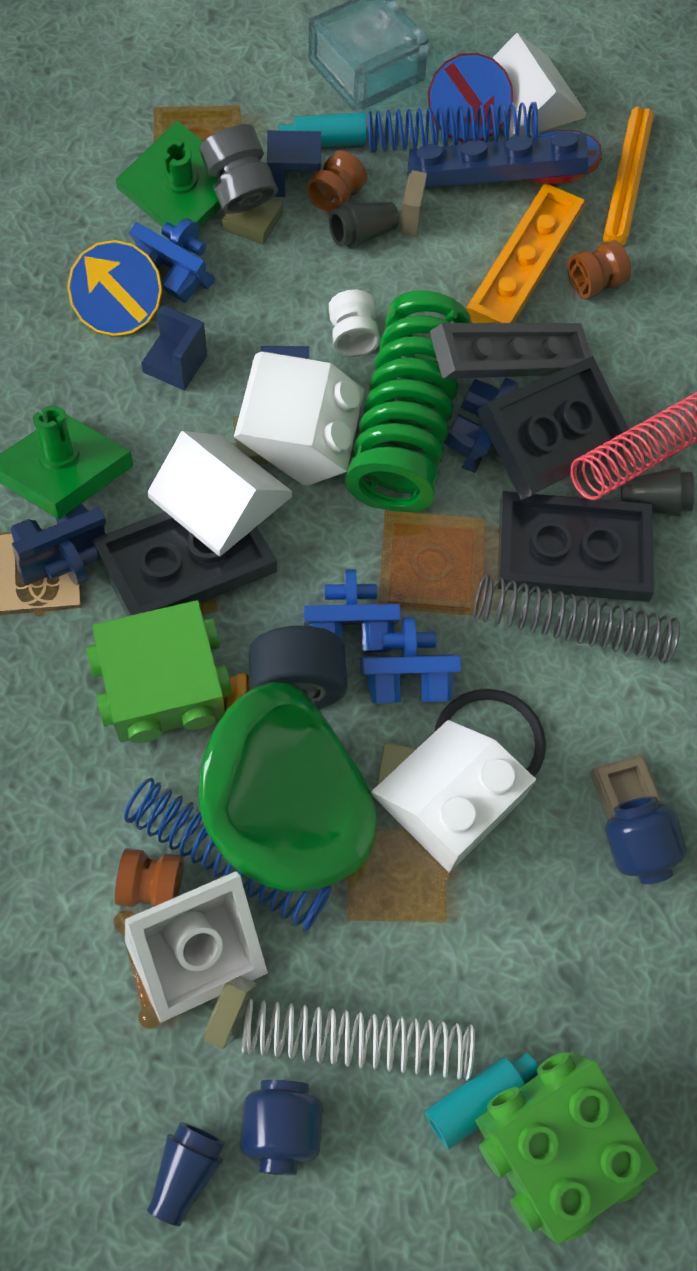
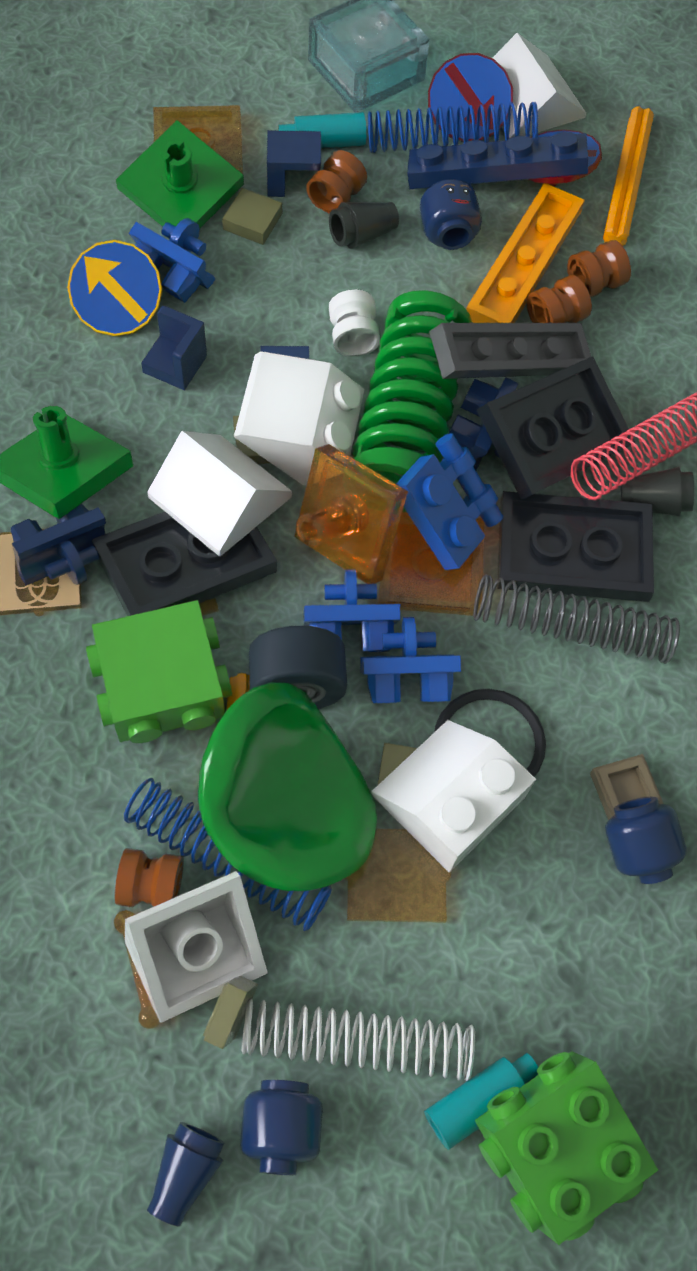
dark grey wheel [199,124,278,214] -> none
dark tan tile [399,170,427,237] -> none
none -> clear orange tile [294,444,408,584]
none -> blue plate [392,433,504,570]
none -> dark blue head [420,179,482,250]
none -> dark orange wheel [527,275,592,323]

